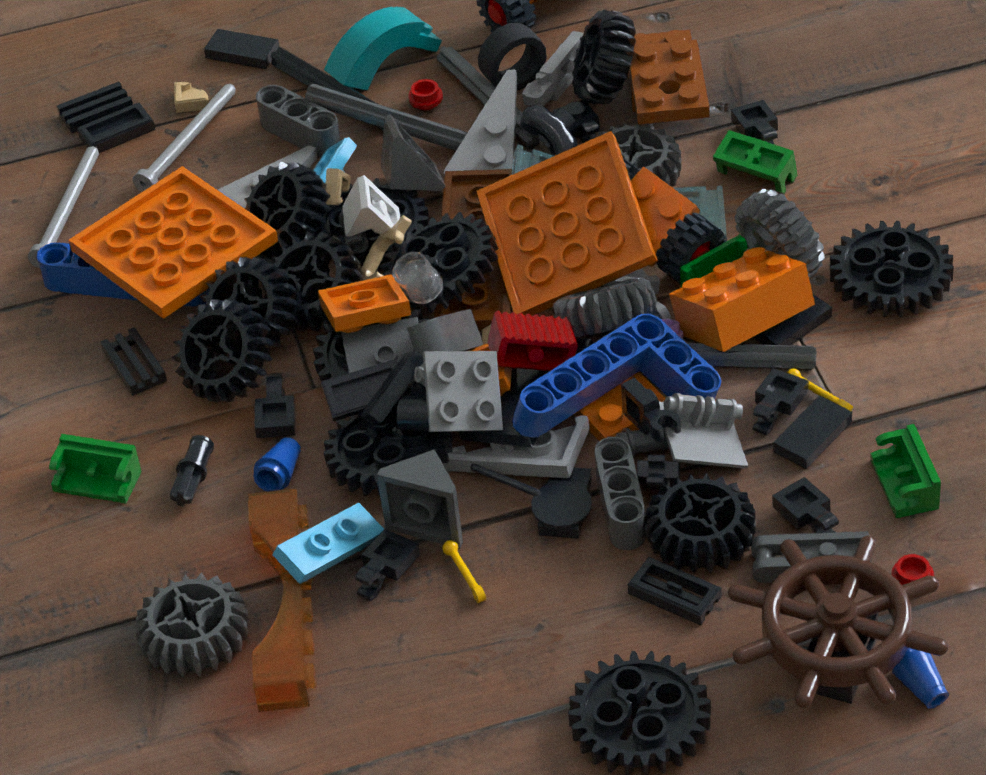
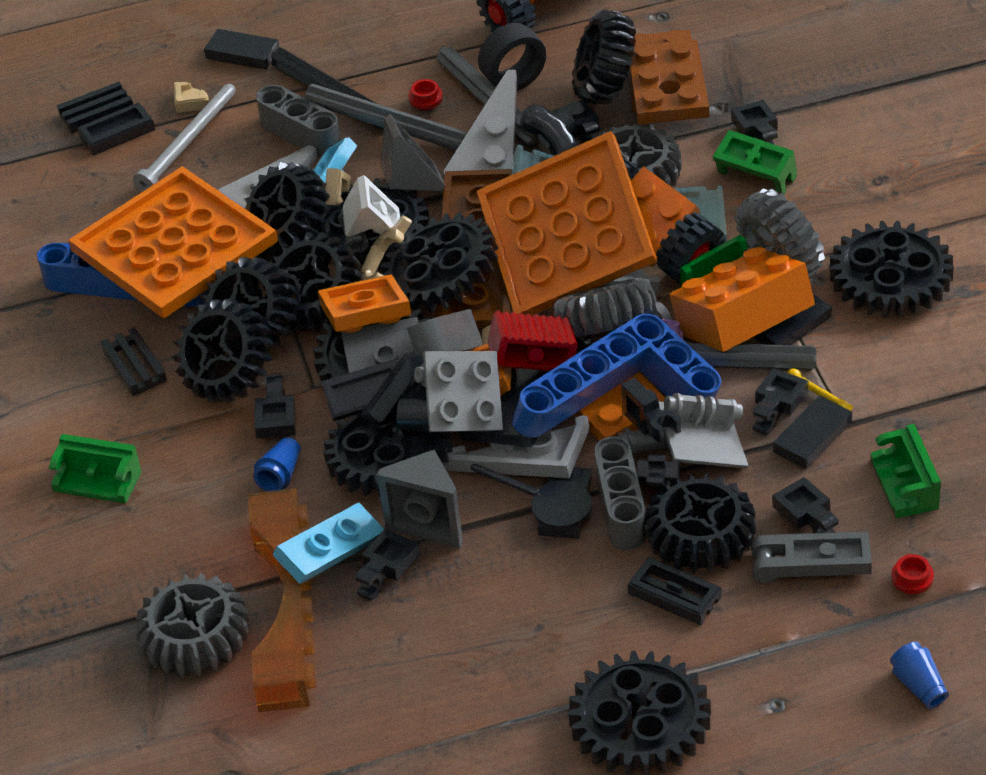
light grey bar [28,146,99,268] -> none
black axle [170,435,214,507] -> none
teal arch [324,7,442,90] -> none
clear wheel [393,252,443,304] -> none
yellow hinge [442,540,486,603] -> none
light grey hinge [522,31,583,106] -> none
reddish brown brick [728,535,948,708] -> none

